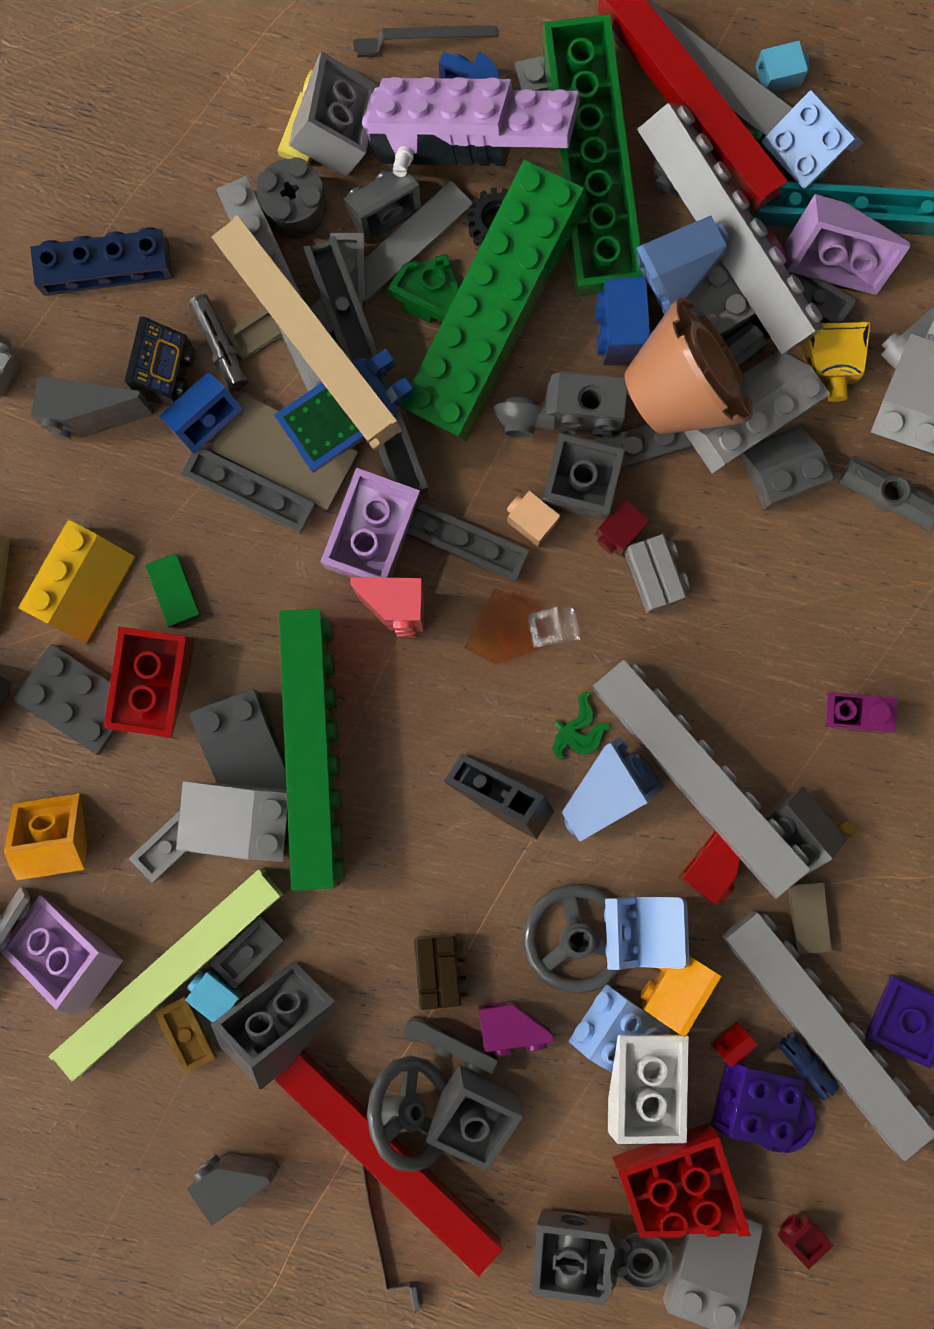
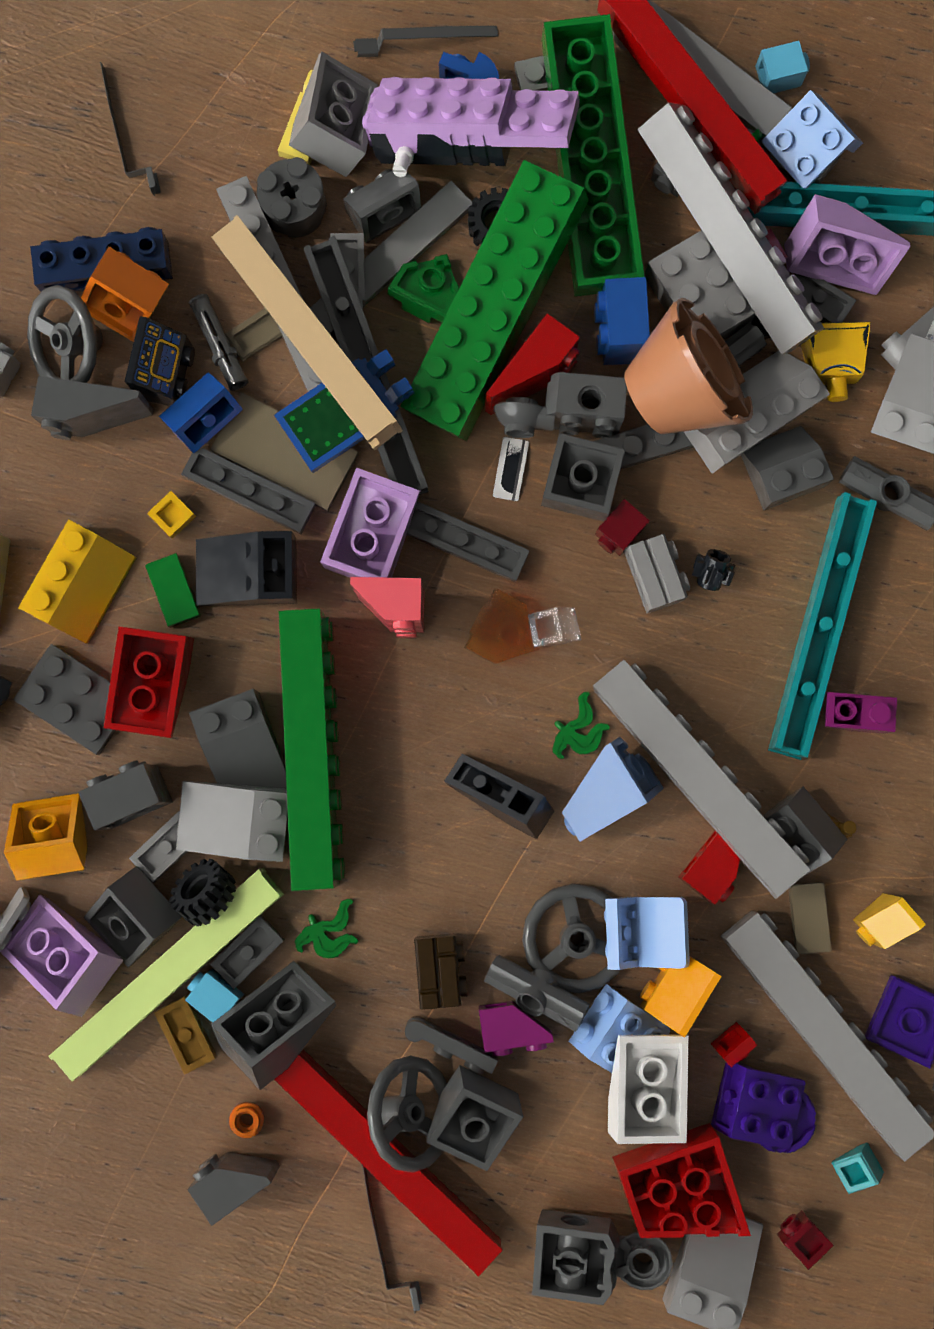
light nougat brick [507,491,560,547] -> none
medium blue slope [636,215,729,315] -> none
dark blue pin [777,1032,839,1100] -> none
none -> dark grey piece [27,285,103,383]
none -> dark grey brick [78,760,173,831]
none -> orange slope [81,247,169,342]
none -> dark grey slope [84,866,182,968]
none -> dark grey piece [100,62,161,196]
none -> yellow plate [147,491,196,539]
none -> black tyre [170,859,236,926]
none -> black slope [196,531,297,606]
none -> orange plate [229,1102,264,1138]
none -> green piece [294,899,358,959]
none -> dark grey piece [484,955,590,1032]
none -> red slope [485,313,580,415]
none -> sticker [493,437,529,501]
none -> black gear [692,549,736,591]
none -> teal tile [768,492,877,760]
none -> teal slope [831,1143,884,1194]
none -> yellow slope [853,893,926,949]

